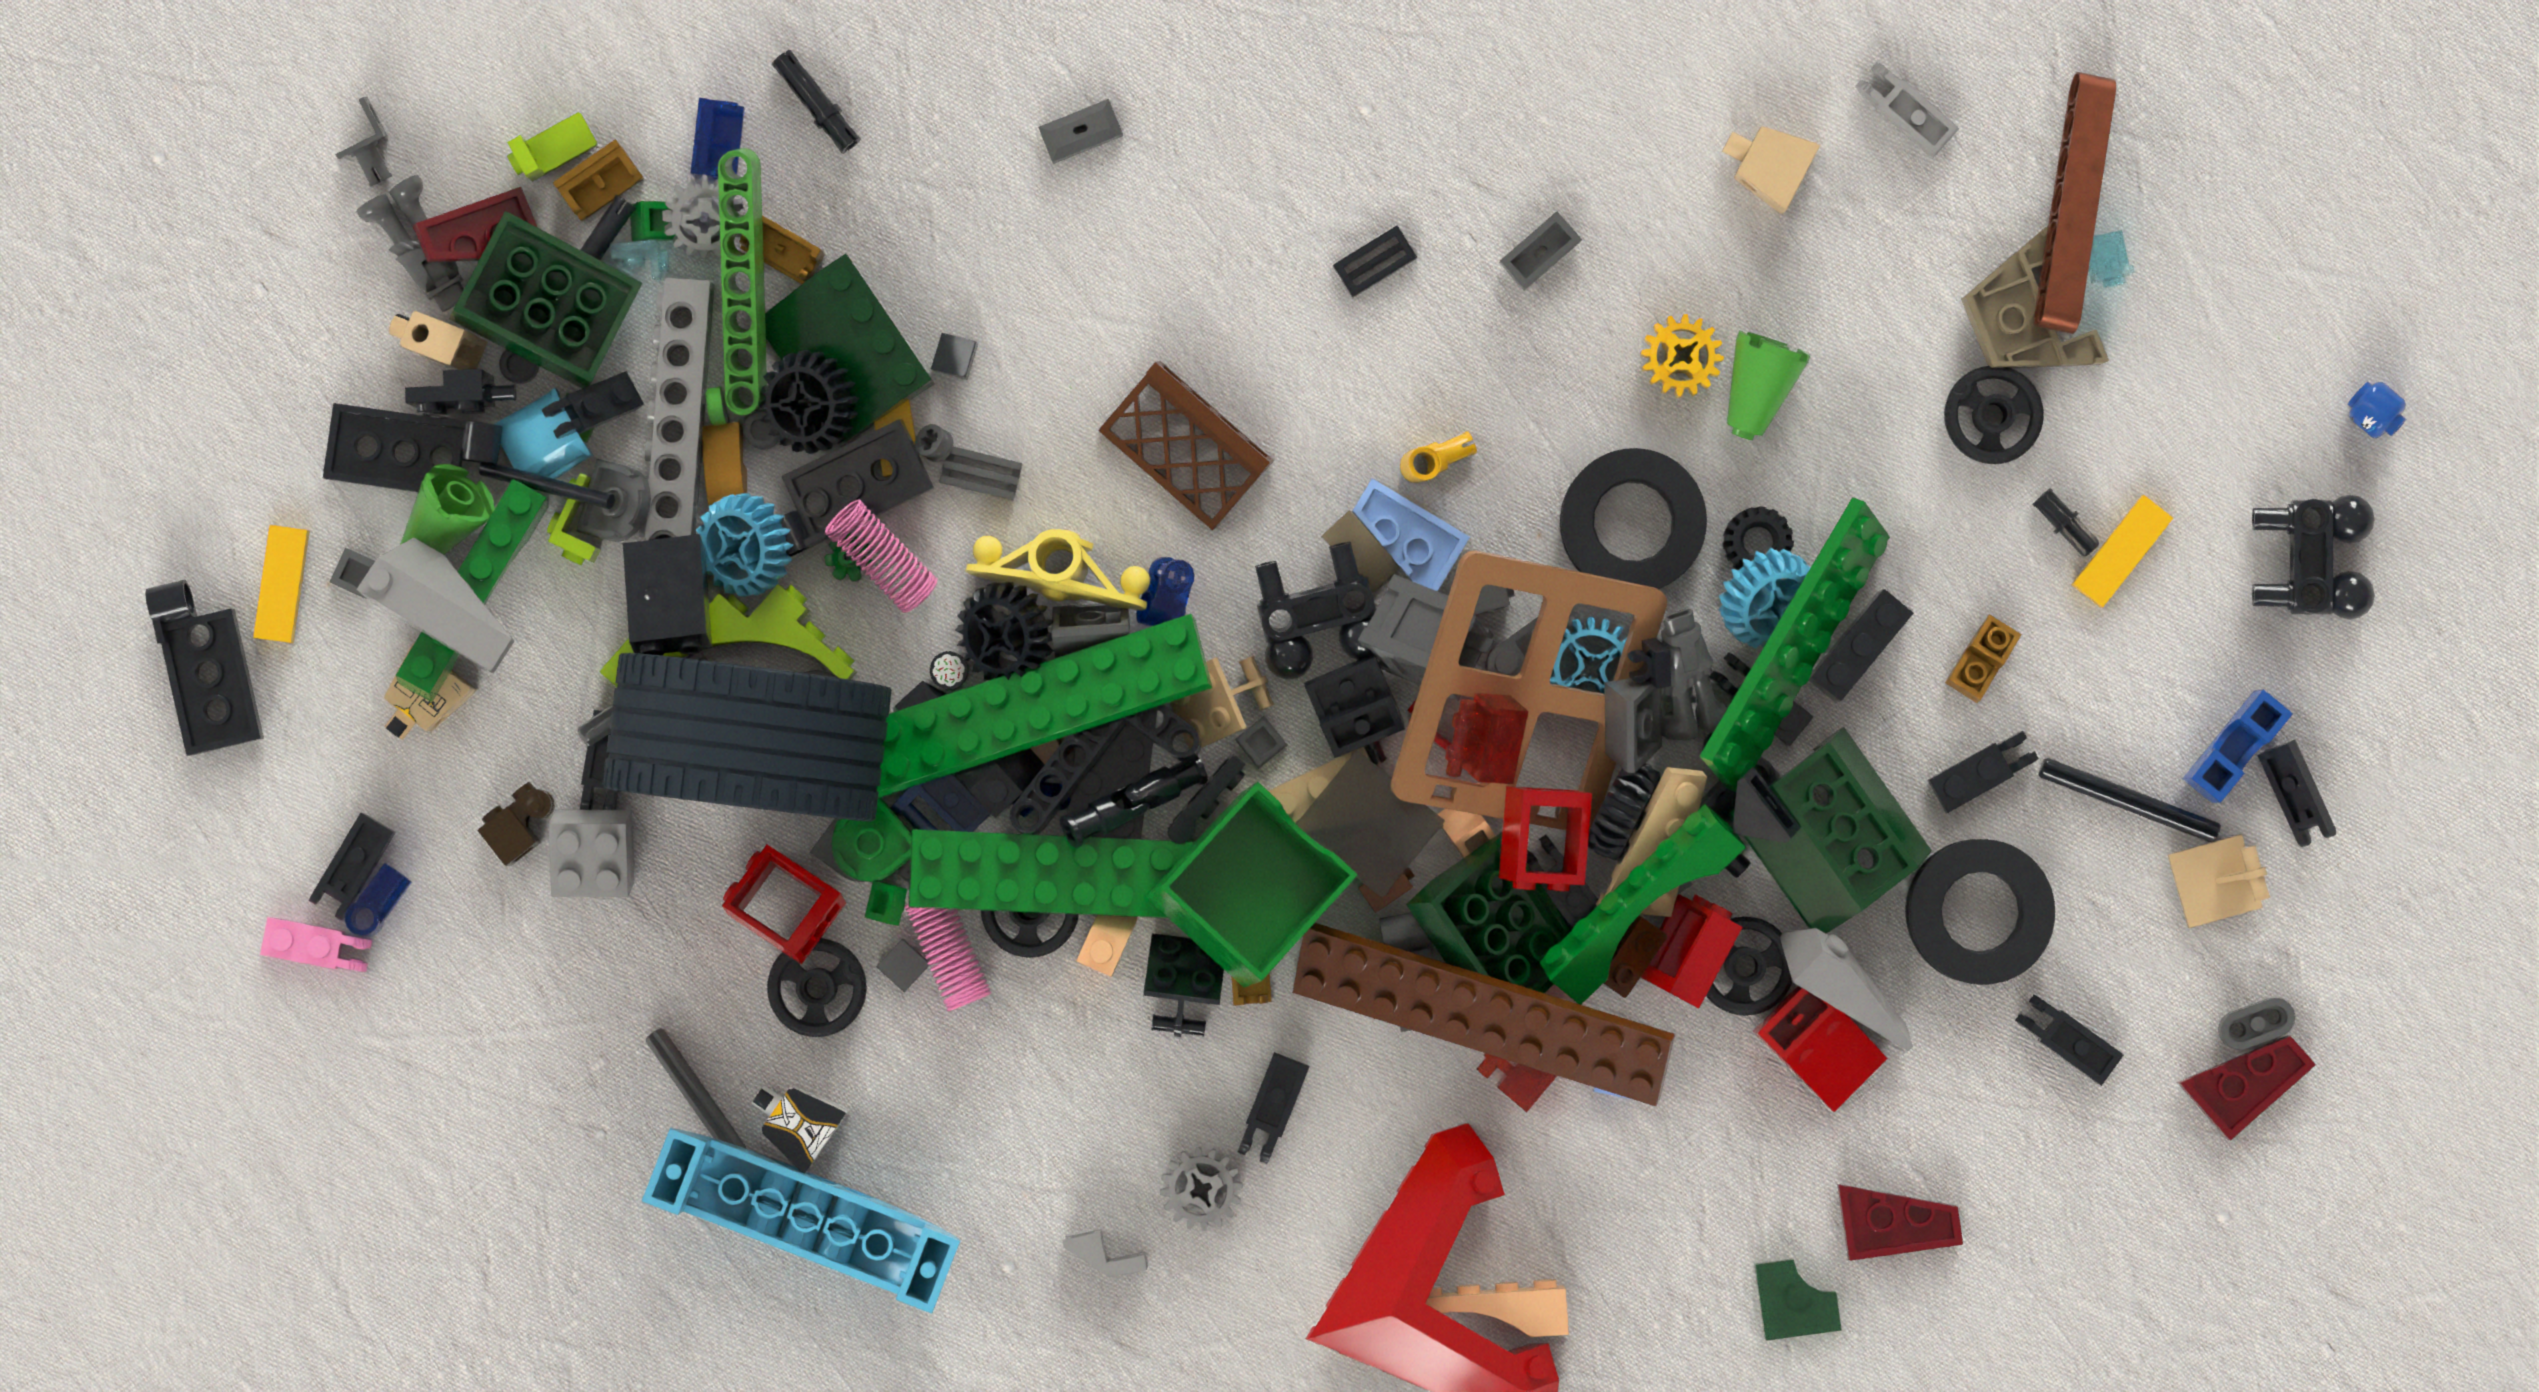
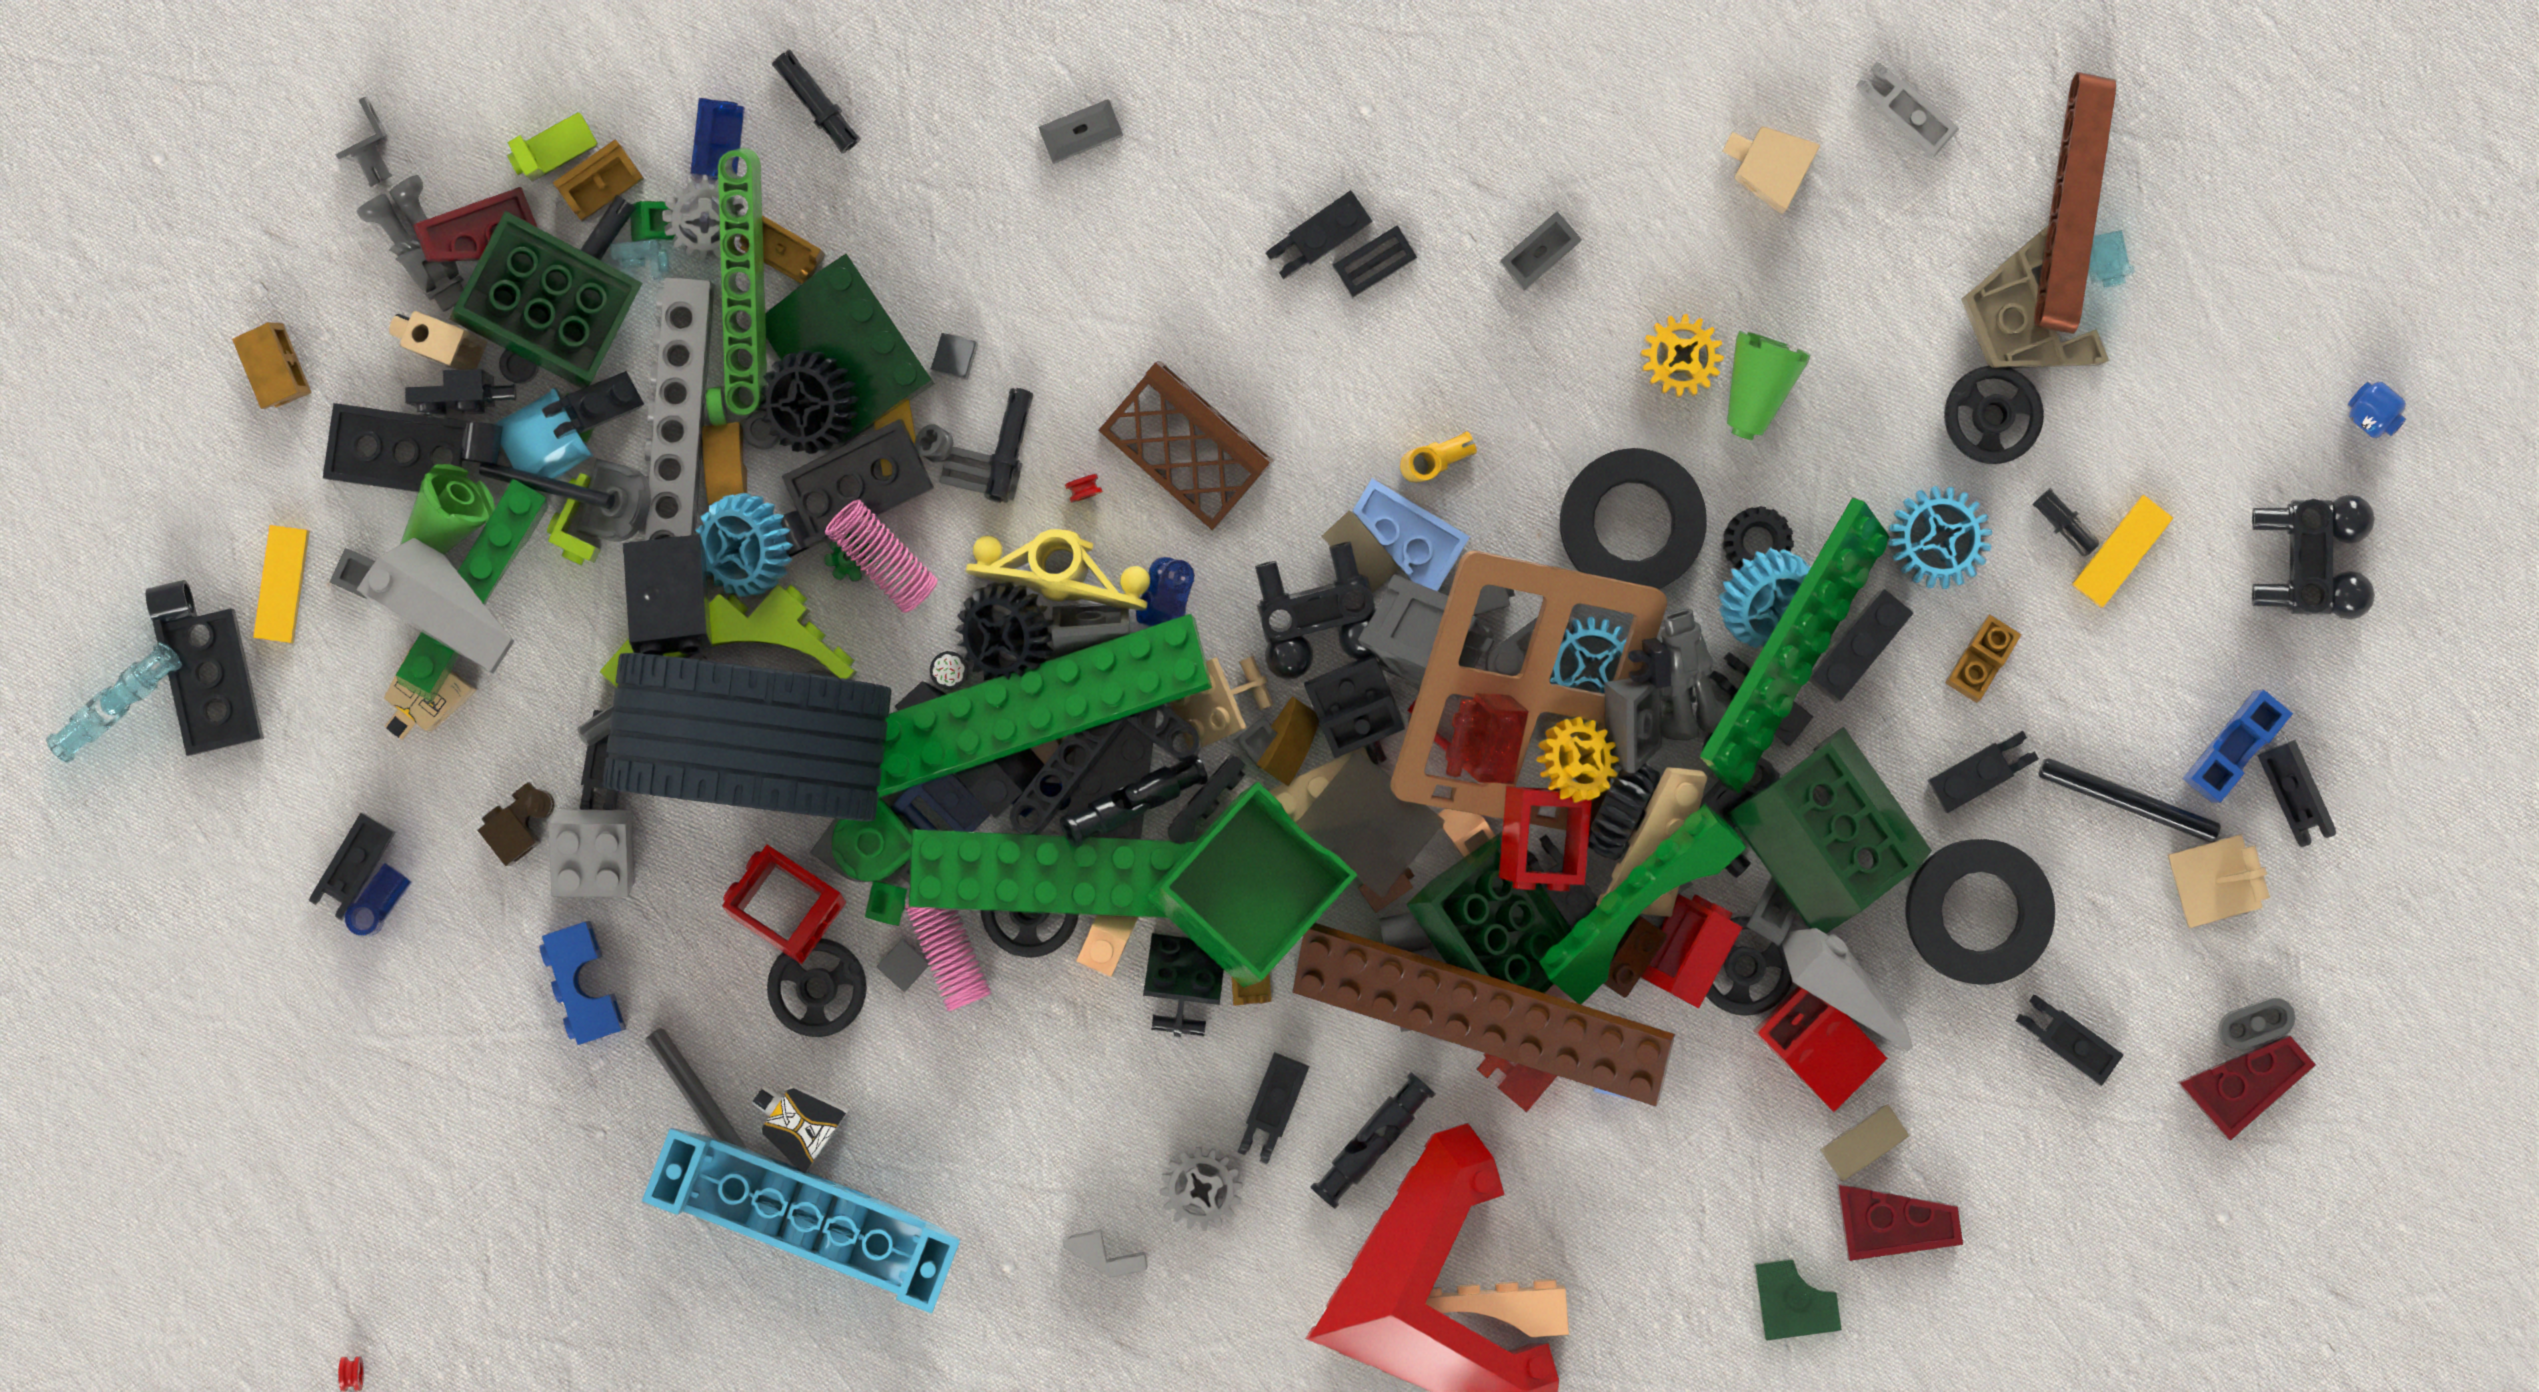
bright pink hinge [260,917,372,972] -> none
black slope [1732,767,1801,843] -> none
none -> clear light blue piece [46,641,182,763]
none -> pearl gold hinge [232,322,312,409]
none -> red bush [338,1356,364,1391]
none -> blue arch [539,921,626,1045]
none -> black pin [984,388,1033,503]
none -> red bush [1065,474,1103,503]
none -> pearl gold slope [1256,696,1319,786]
none -> black hinge [1265,190,1372,279]
none -> black piece [1310,1072,1436,1209]
none -> yellow gear [1537,717,1619,802]
none -> dark grey piece [1746,876,1798,945]
none -> dark tan slope [1820,1104,1909,1181]
none -> medium azure gear [1888,486,1992,589]

